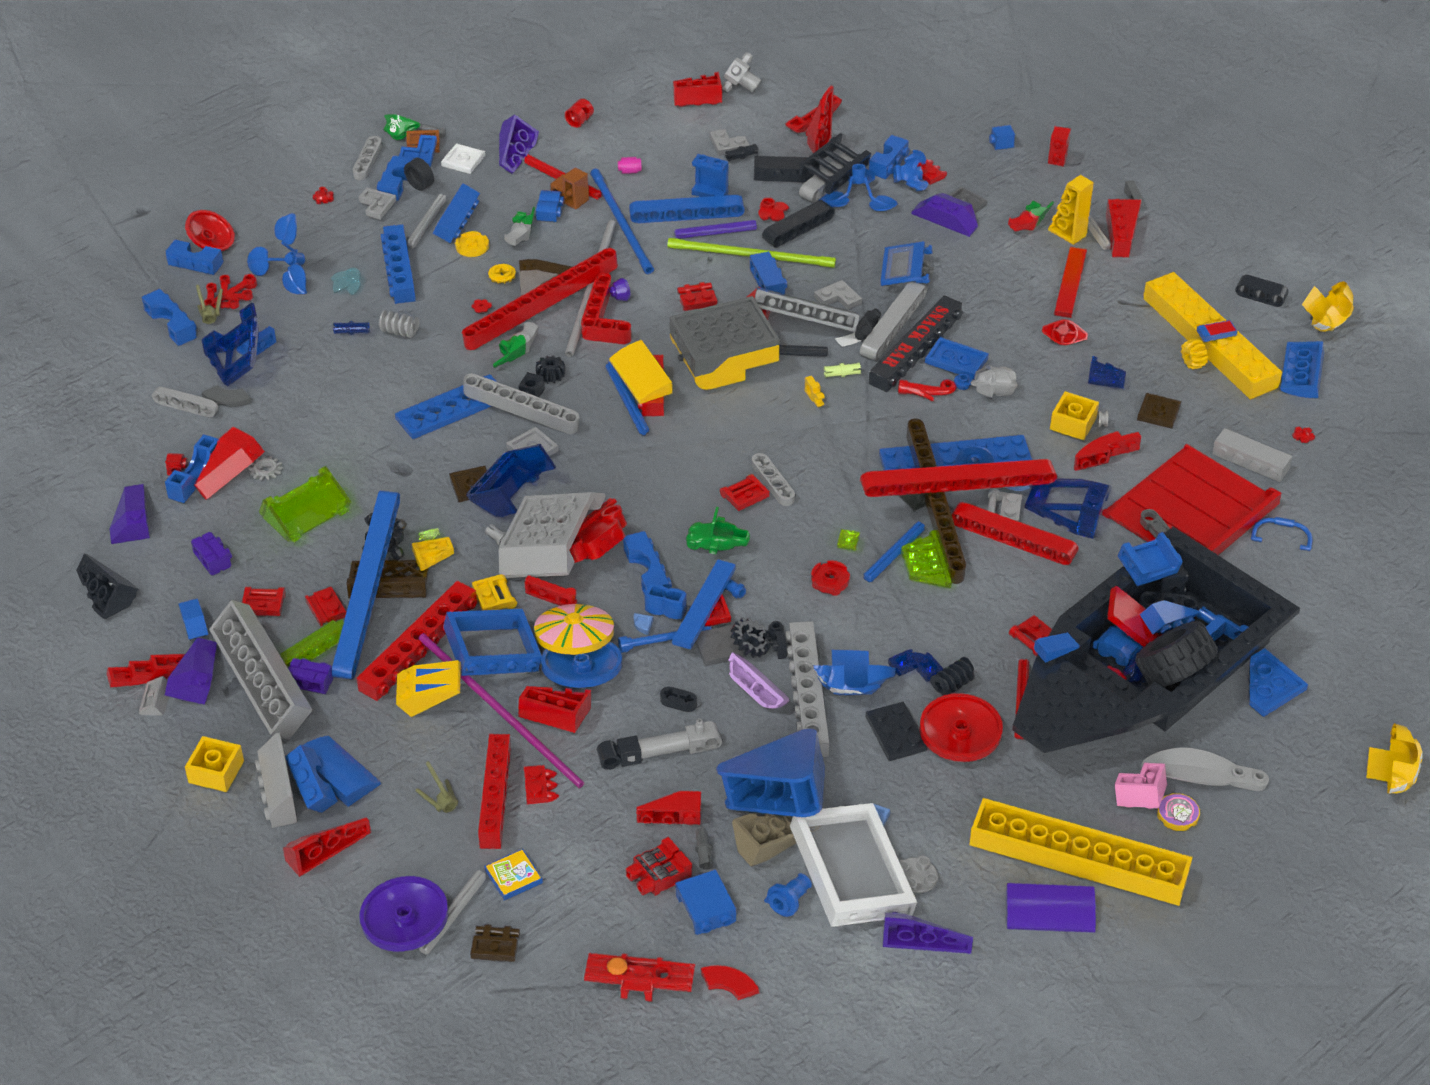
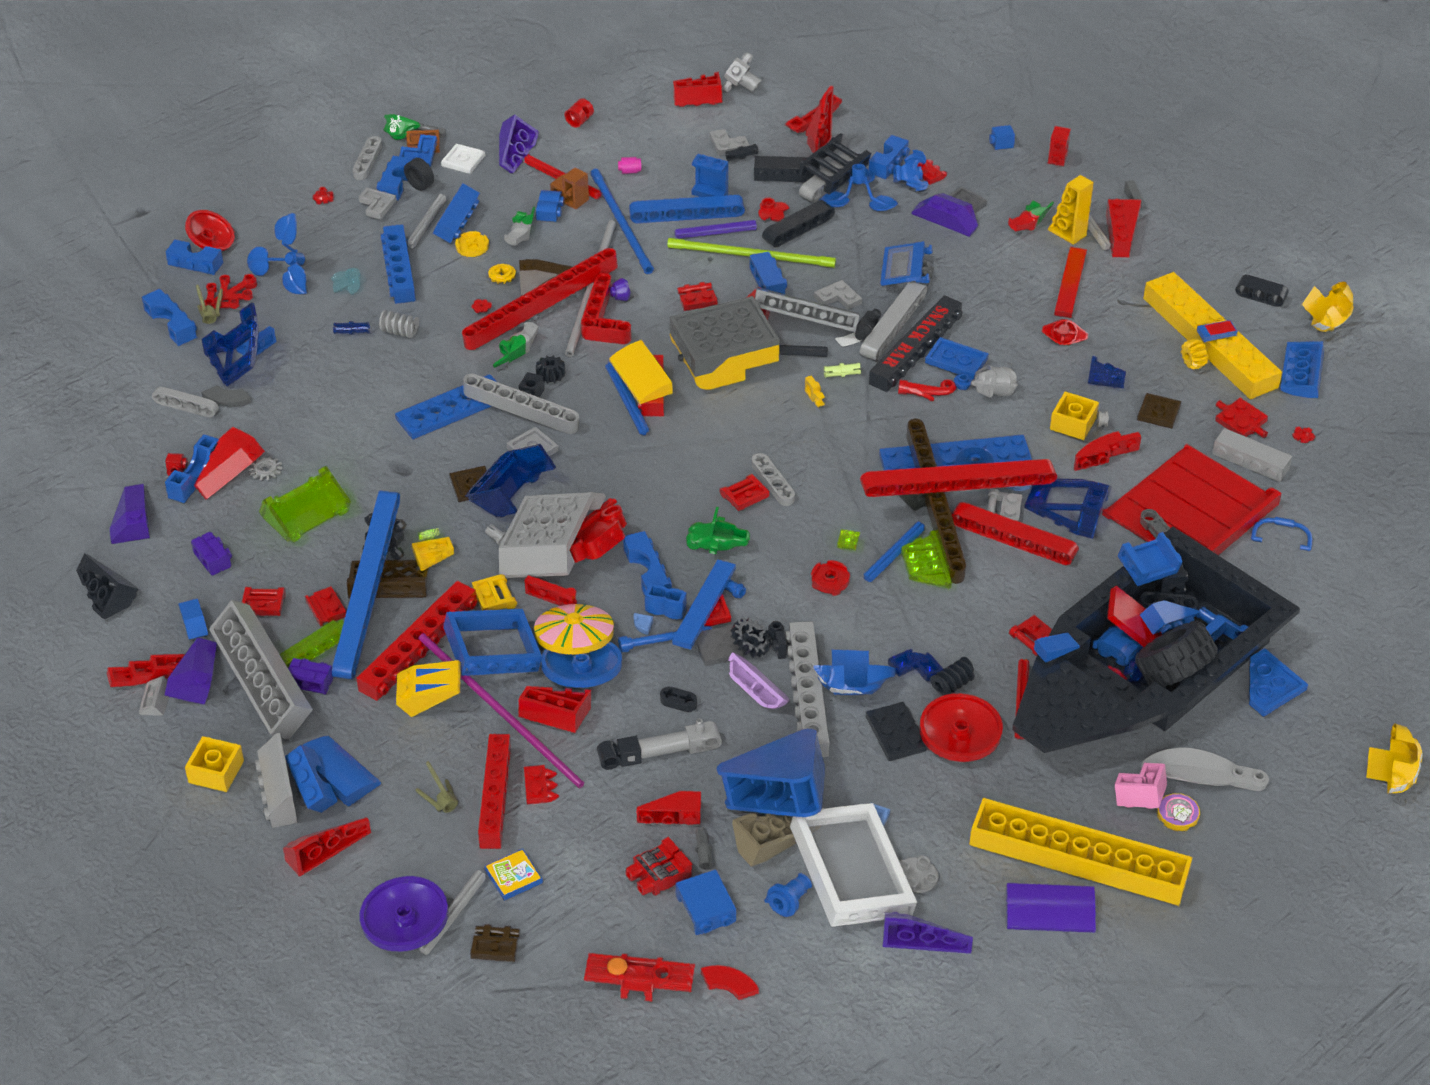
none -> red plate [1215,398,1268,438]

